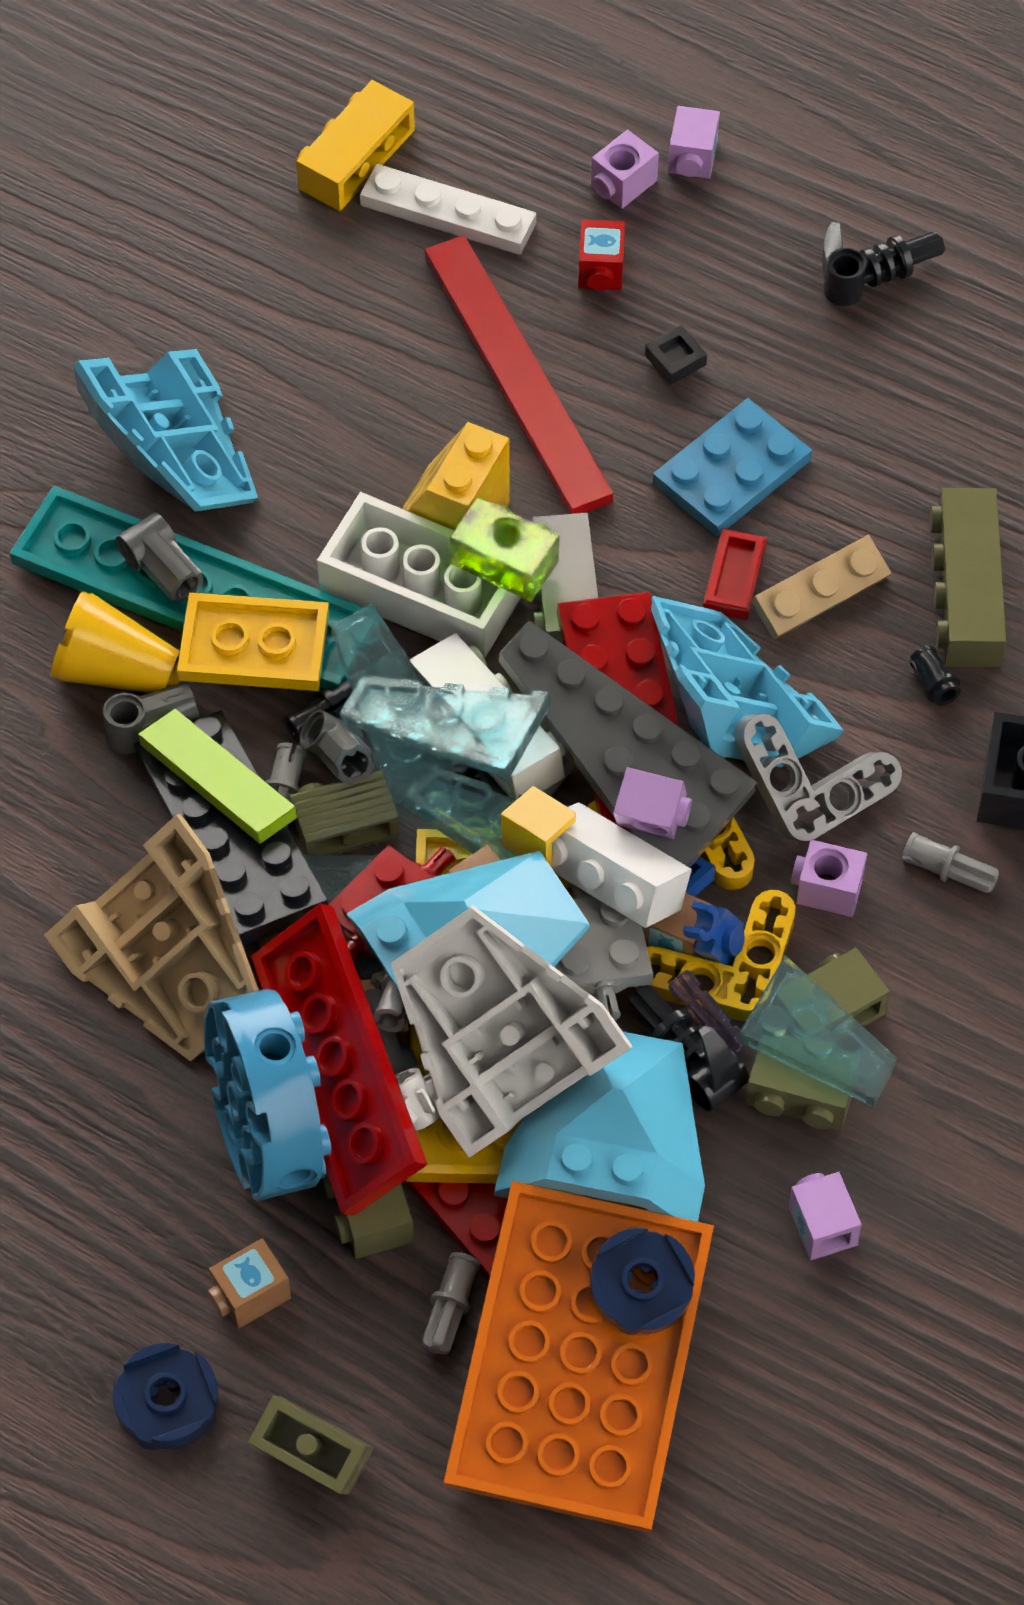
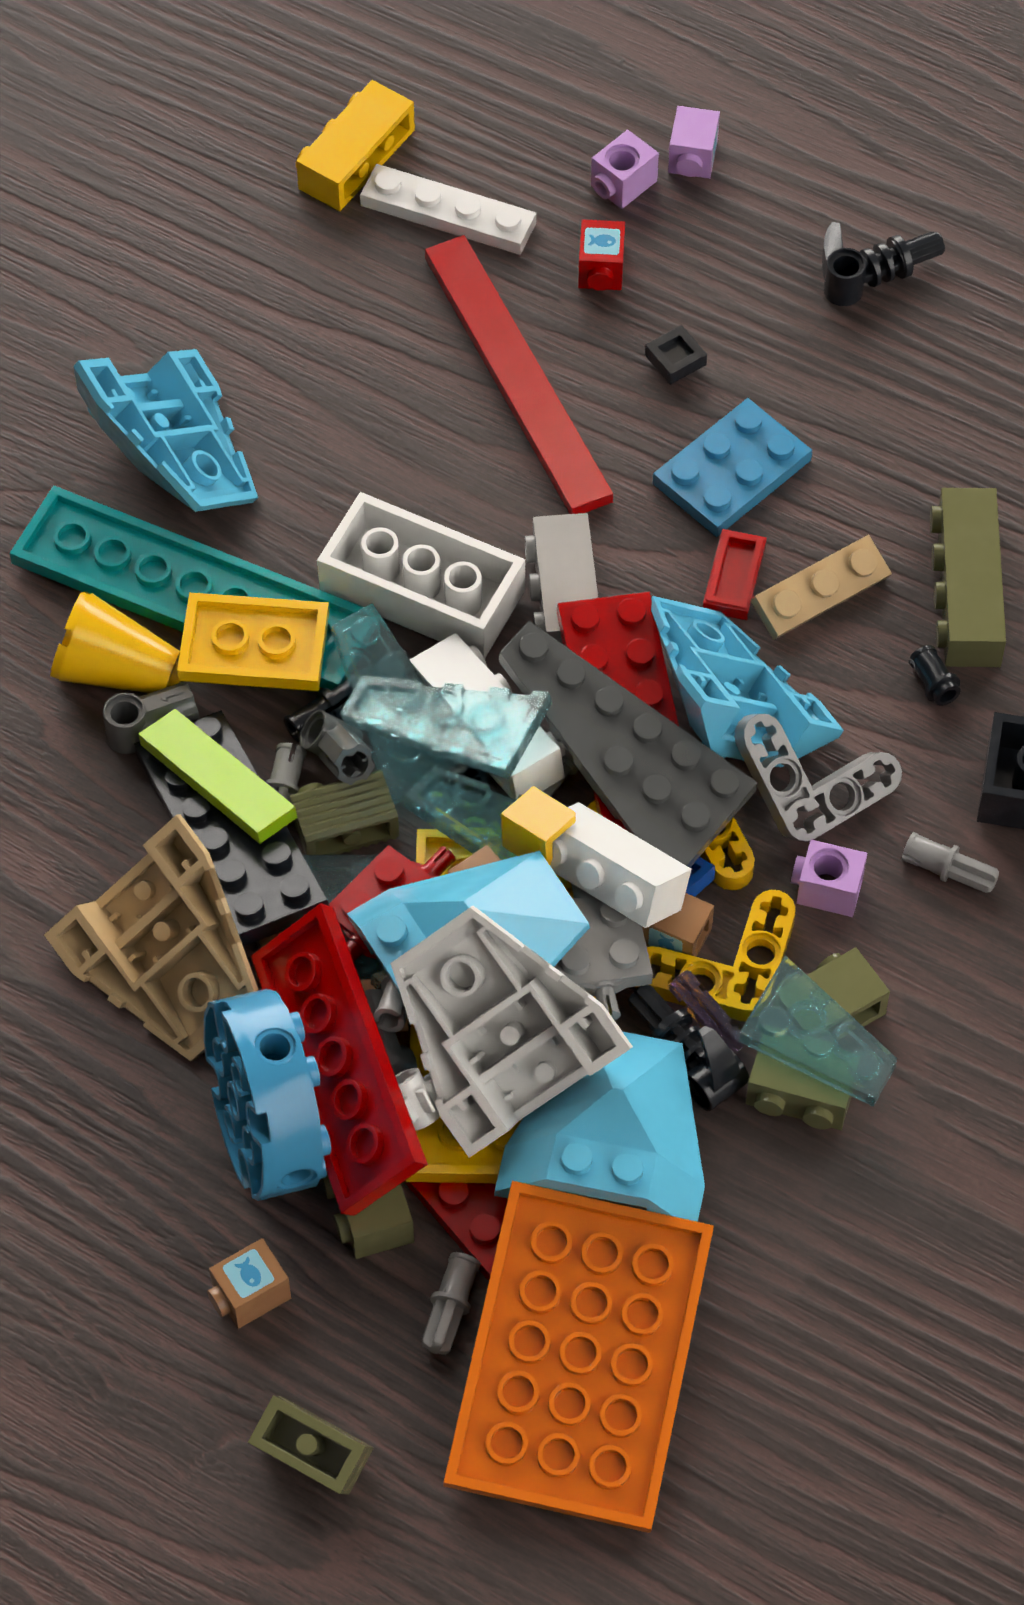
dark blue plate [113,1343,219,1450] -> none
dark grey piece [115,512,204,602] -> none
yellow slope [402,422,510,543] -> none
clear neon green brick [450,497,559,602] -> none
dark blue plate [590,1227,695,1335] -> none
lavender brick [613,767,692,840] -> none
blue plate [683,901,746,966] -> none
lavender brick [788,1172,862,1261] -> none

